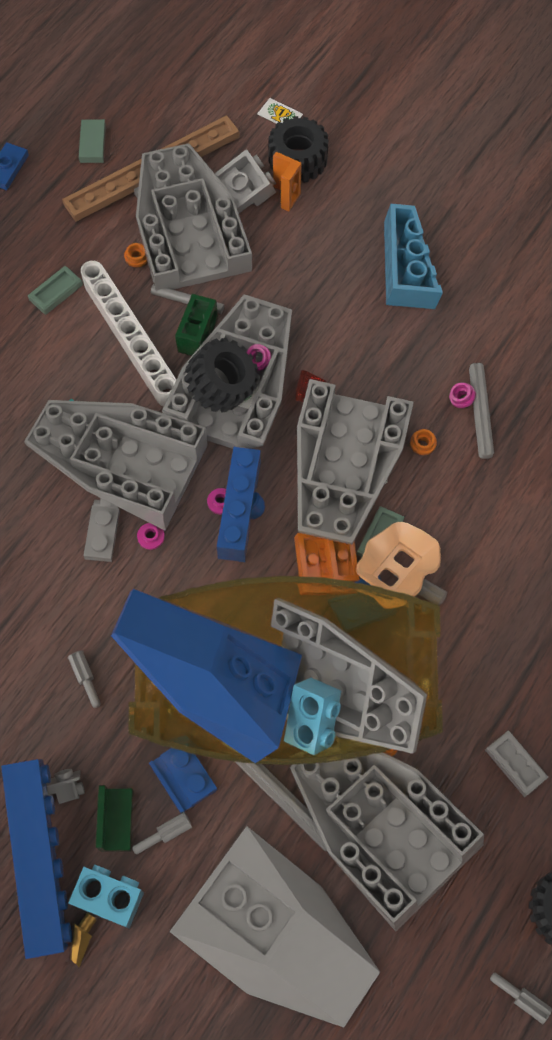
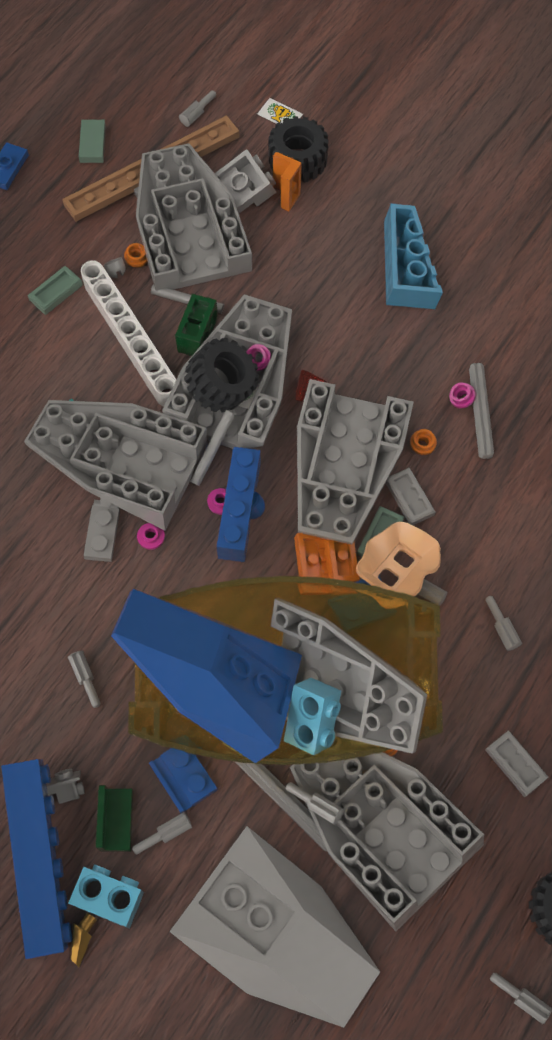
none -> light grey hinge [104,257,125,278]
none -> light grey axle [179,90,216,127]
none -> light grey bar [190,410,235,486]
none -> light grey axle [286,782,344,825]
none -> light grey plate [386,468,435,525]
none -> light grey axle [486,596,522,651]

